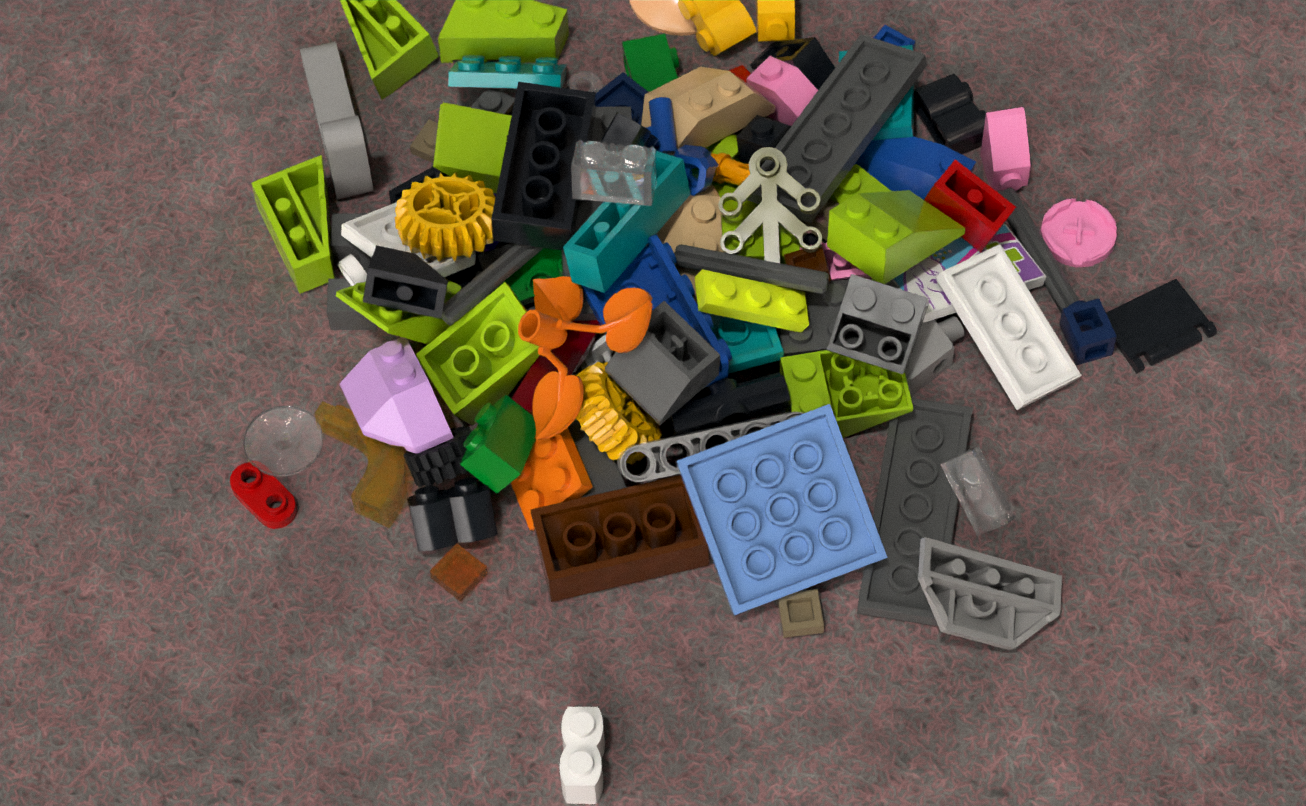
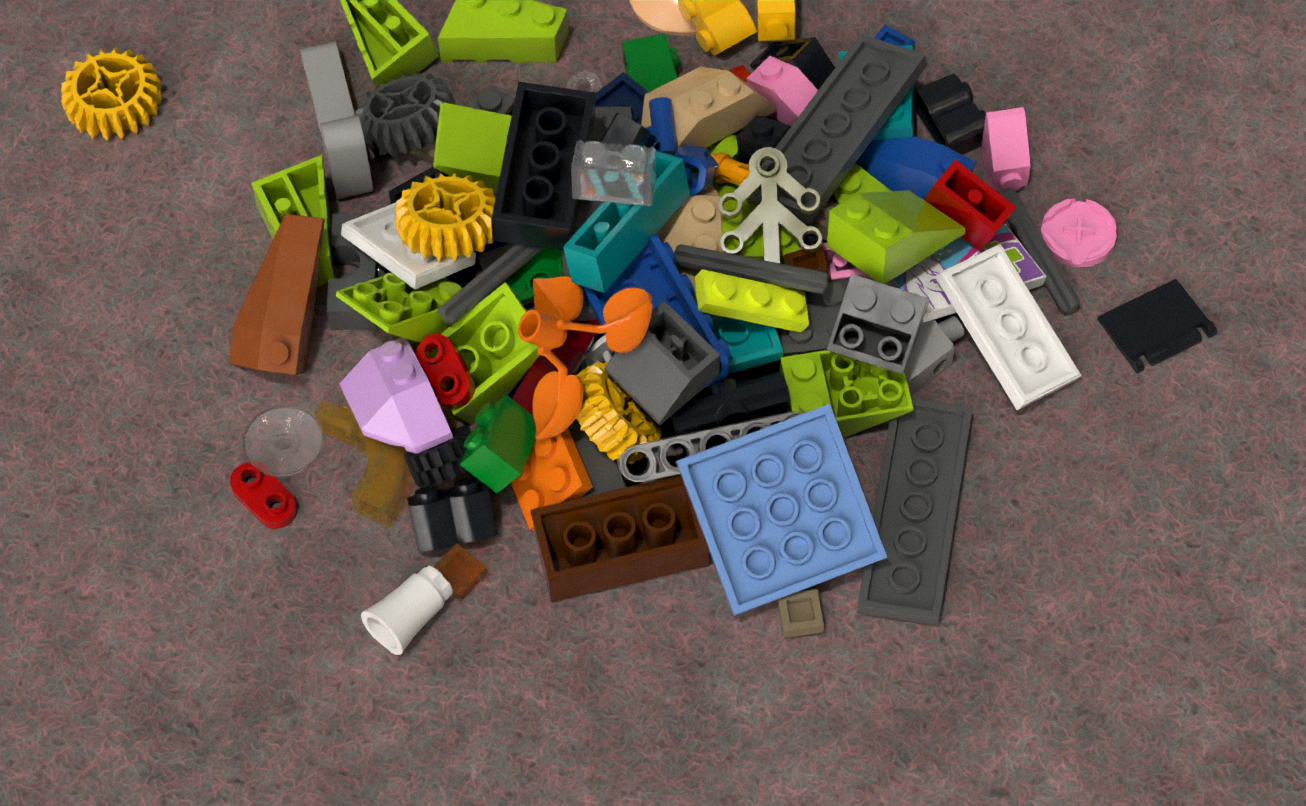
white tile [338,254,367,286] -> none
black slope [363,245,448,319] -> none
teal plate [448,55,567,89] -> none
white brick [560,706,605,804] -> none
light grey wedge [918,537,1062,650] -> none
clear tile [940,446,1016,536] -> none
dark blue brick [1059,298,1117,366] -> none
none -> yellow gear [61,46,162,142]
none -> dark orange wedge [229,214,325,375]
none -> dark grey gear [355,72,455,157]
none -> white plant [361,565,453,655]
none -> red plate [416,333,475,409]

